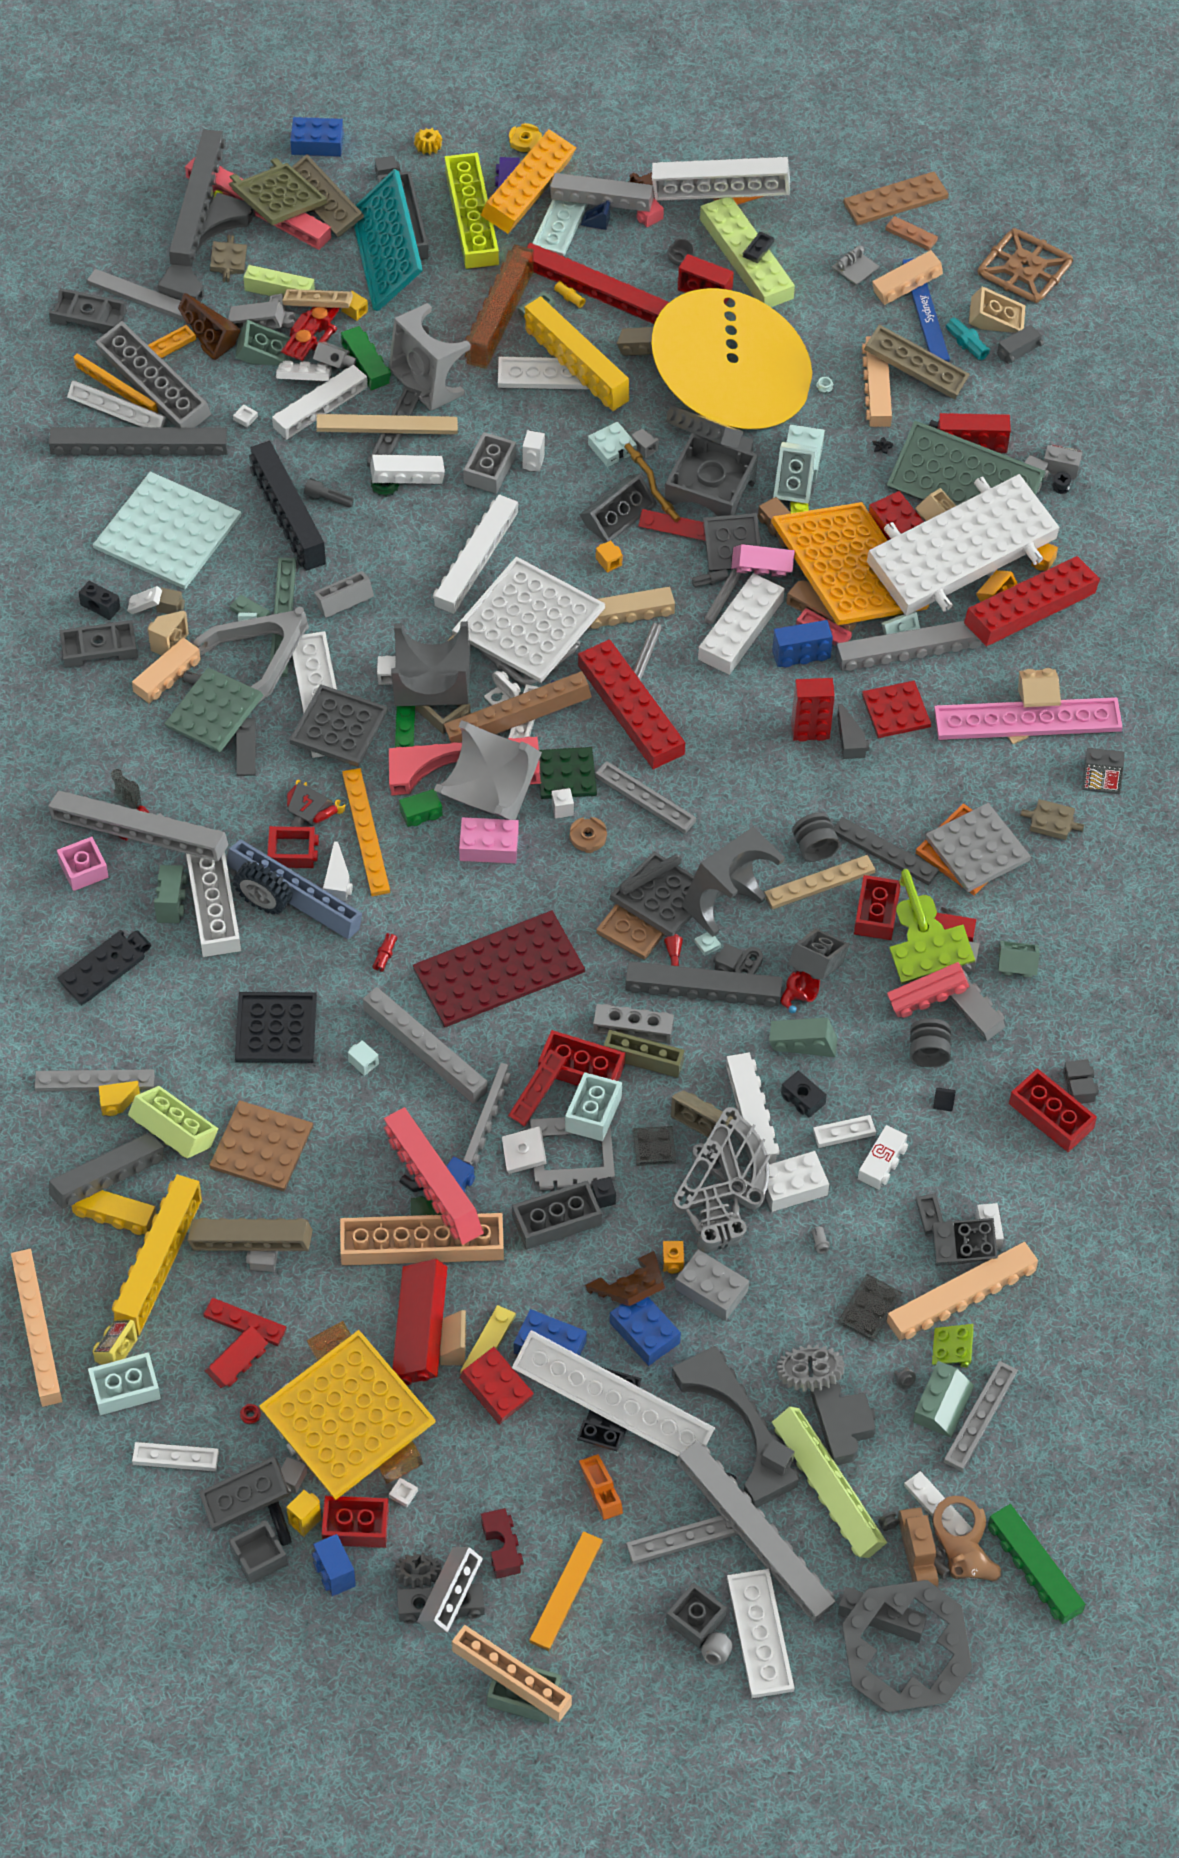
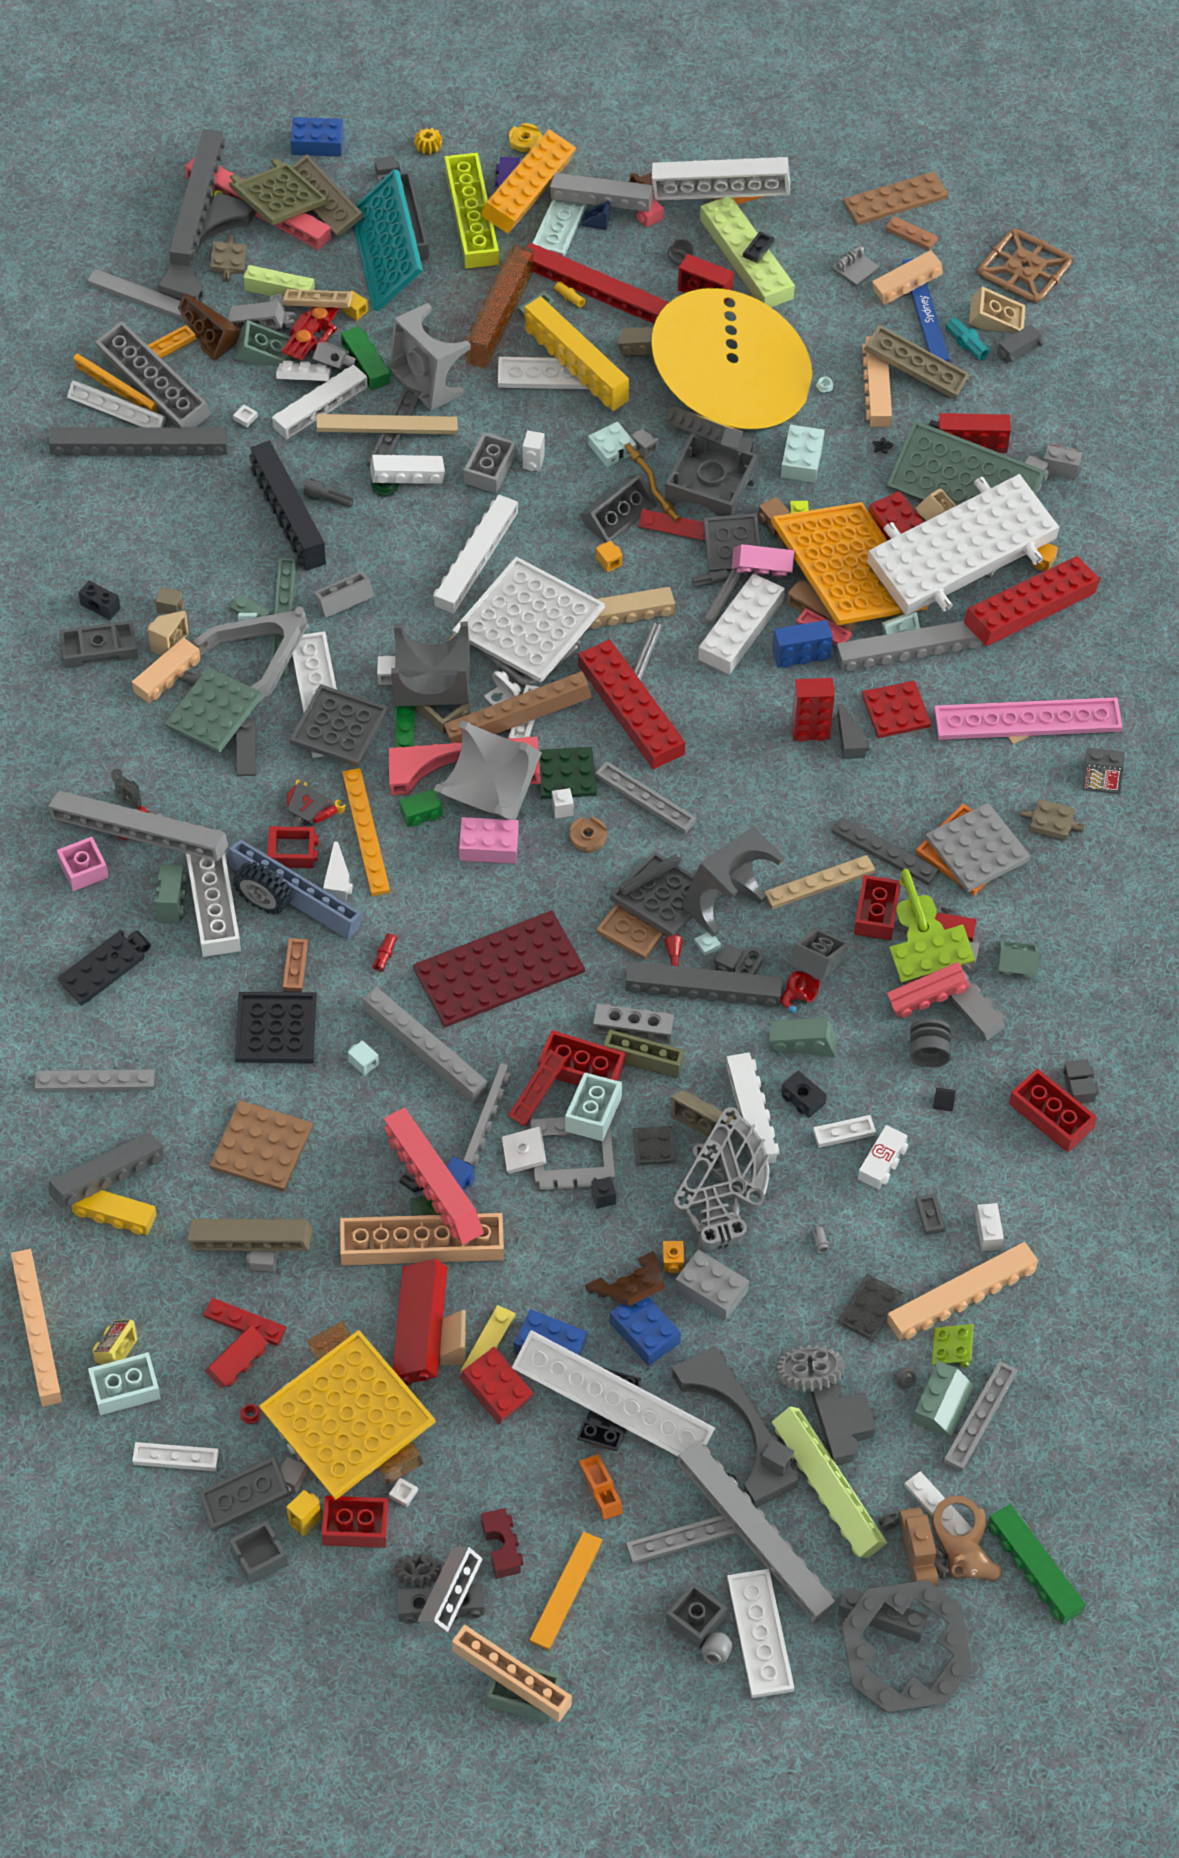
dark grey piece [49,288,127,334] -> none
light aqua plate [93,472,242,589] -> none
yellow slope [99,1081,140,1116] -> none
yellow brick [112,1174,202,1336] -> none
white plate [127,586,162,614] -> none
yellowish green brick [128,1086,218,1158] -> none
black axle [268,1501,292,1546] -> none
blue brick [312,1534,356,1596] -> none
dark grey brick [512,1180,602,1250] -> none
white brick [765,1151,829,1212] -> none
light aqua brick [773,442,817,504] -> none
dark grey wheel [792,813,840,862] -> none
dark grey slope [932,1218,998,1266] -> none
light orange brick [976,570,1018,602] -> none
tan slope [1018,668,1061,707] -> none
black wheel [1052,472,1071,494] -> none
none -> nougat plate [283,938,308,992]

